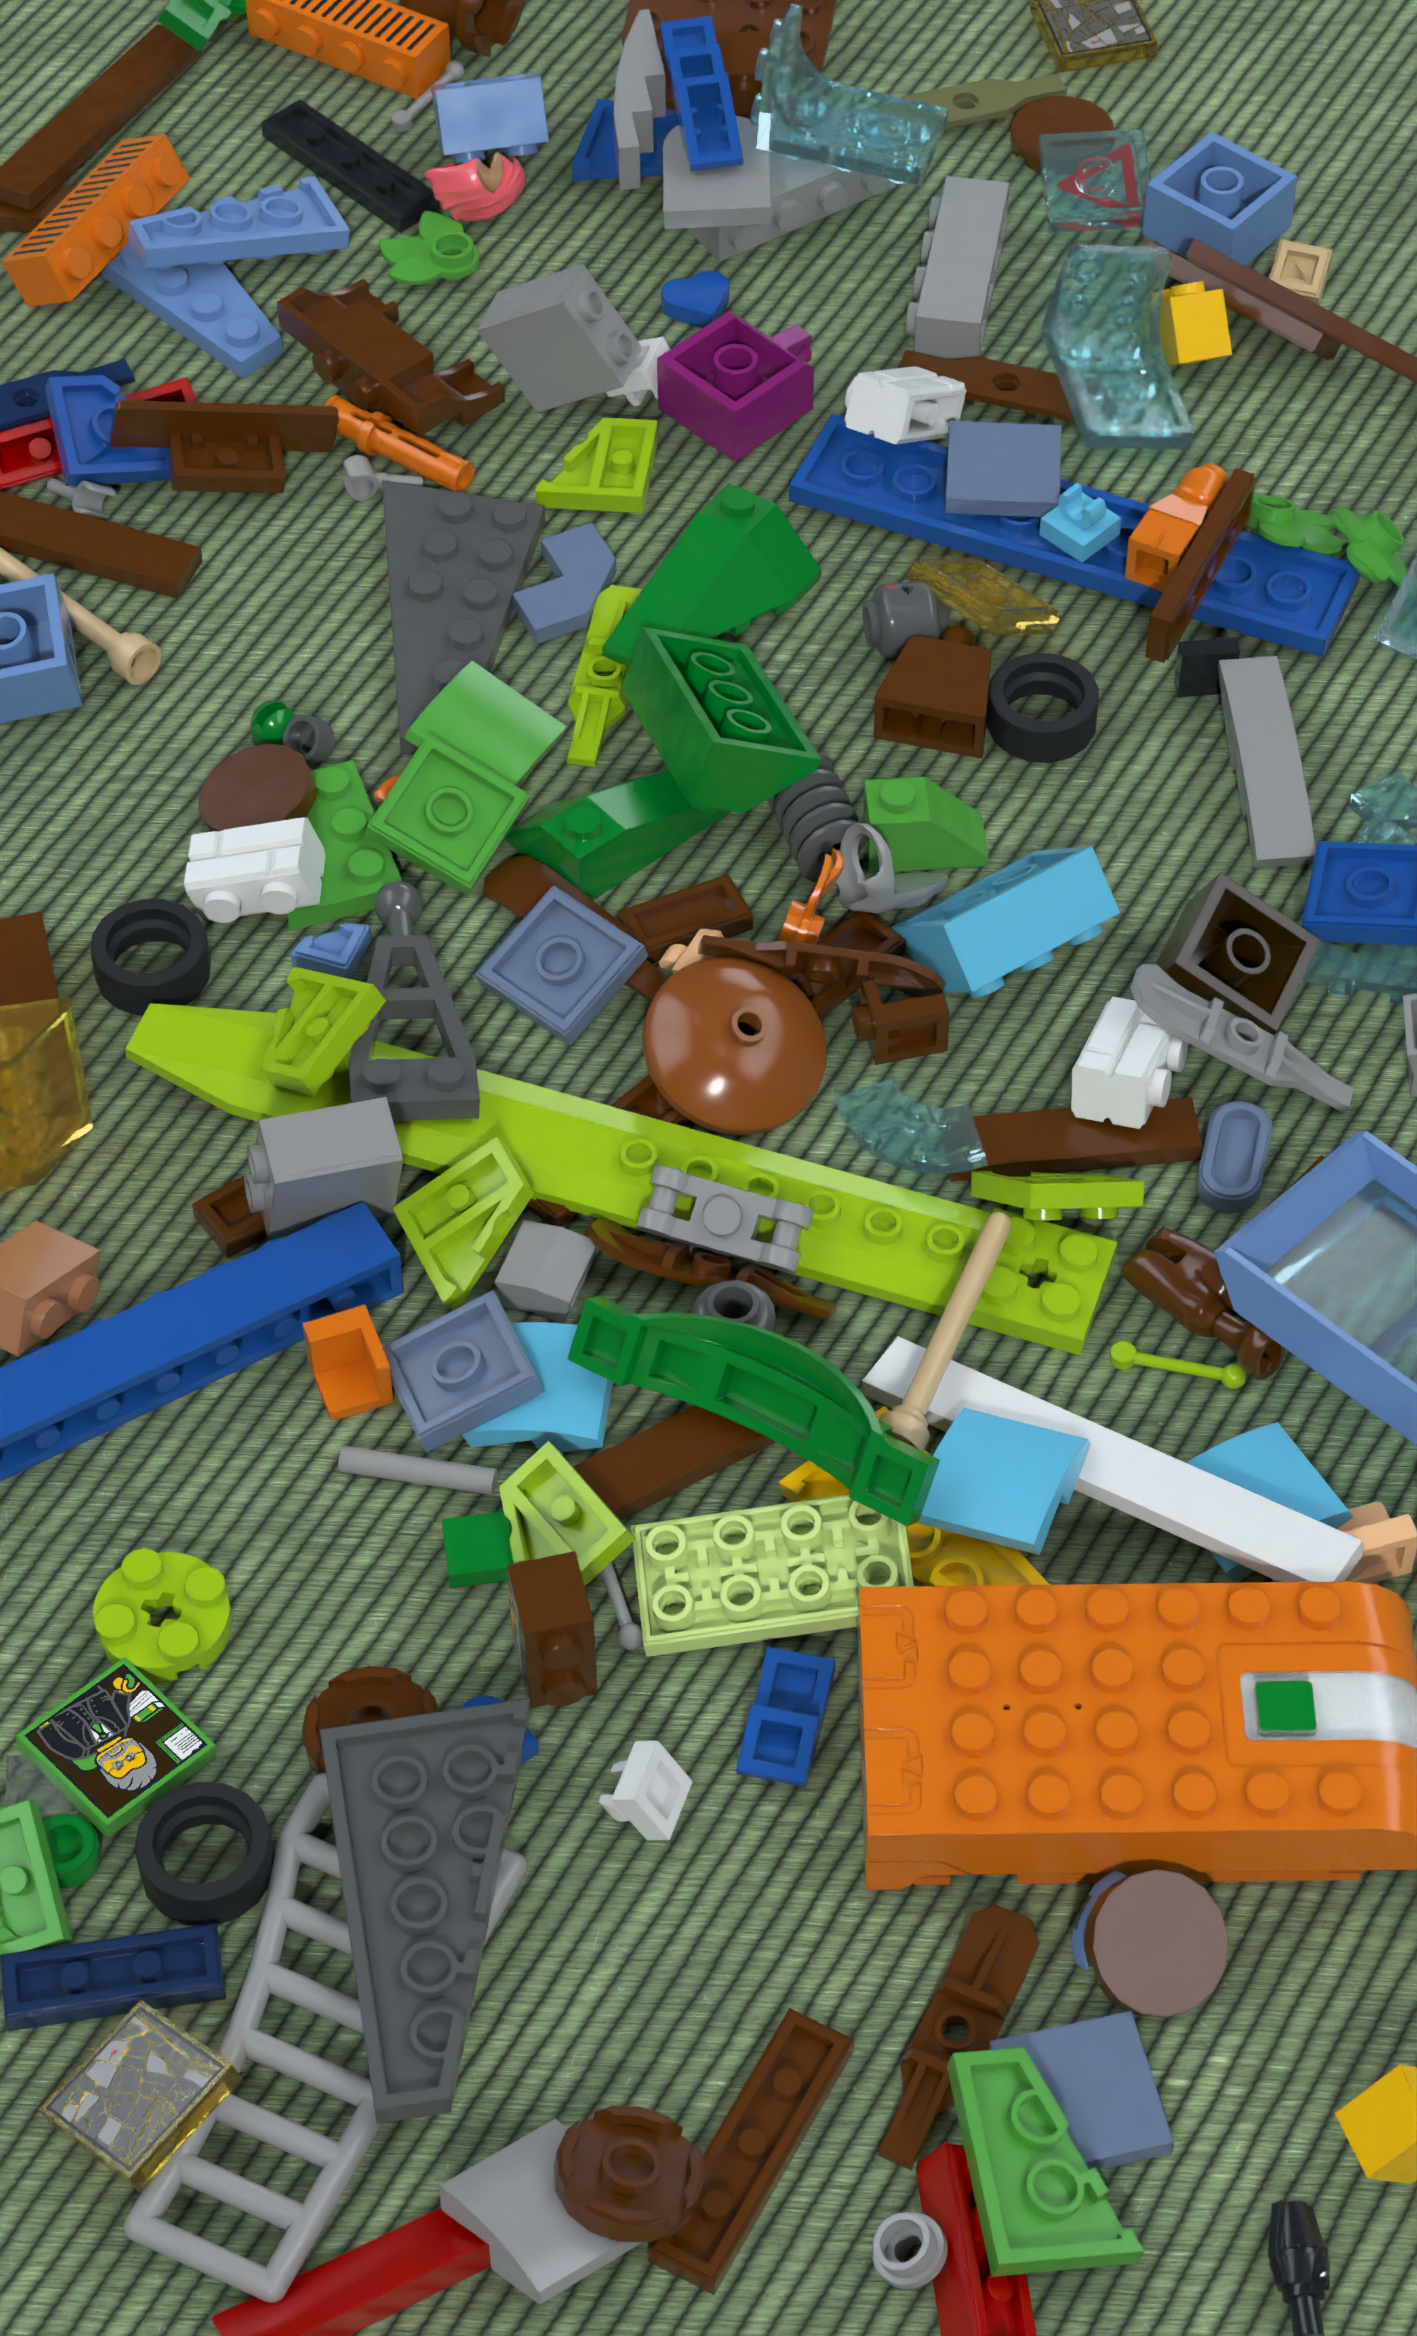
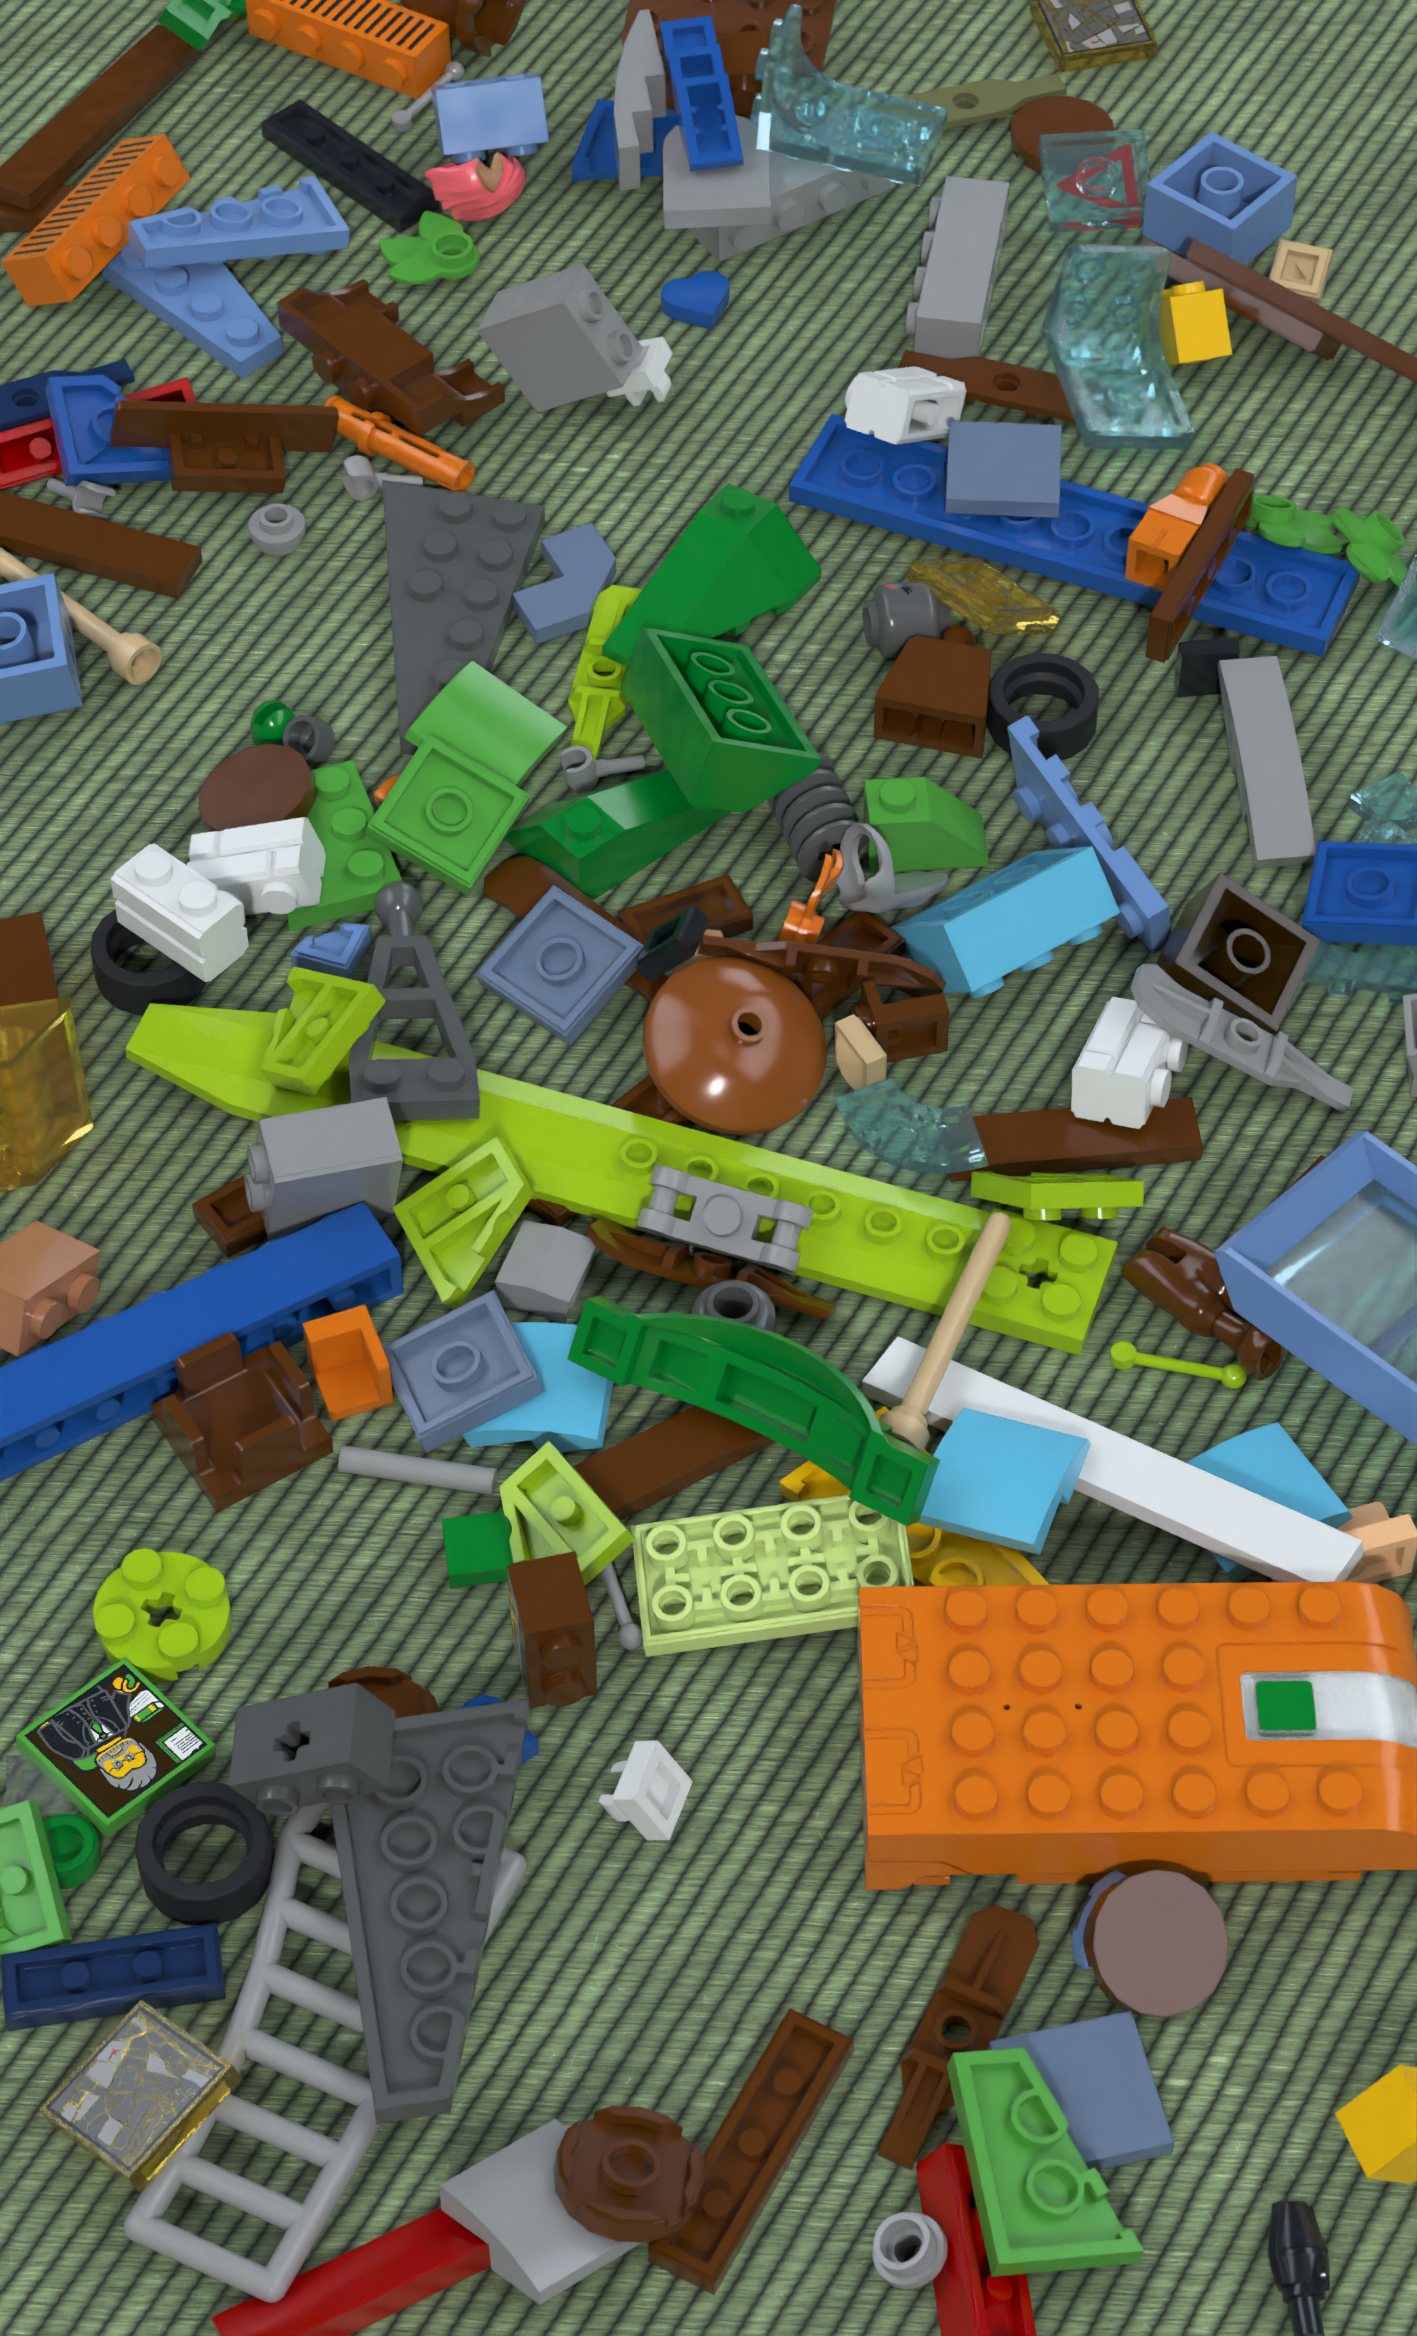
lime wing [535,417,659,513] -> none
magenta hinge [657,311,814,462] -> none
blue slope [736,1647,836,1788] -> none
medium azure tile [1040,483,1121,563] -> none
sand blue tile [1197,1101,1273,1213] -> none
none -> white brick [111,843,249,982]
none -> reddish brown panel [150,1332,333,1513]
none -> dark grey brick [228,1683,395,1816]
none -> light grey plate [249,503,306,556]
none -> light grey hand [560,745,645,793]
none -> black tile [635,906,710,982]
none -> tan tile [834,1014,887,1104]
none -> medium blue wing [1007,715,1172,954]

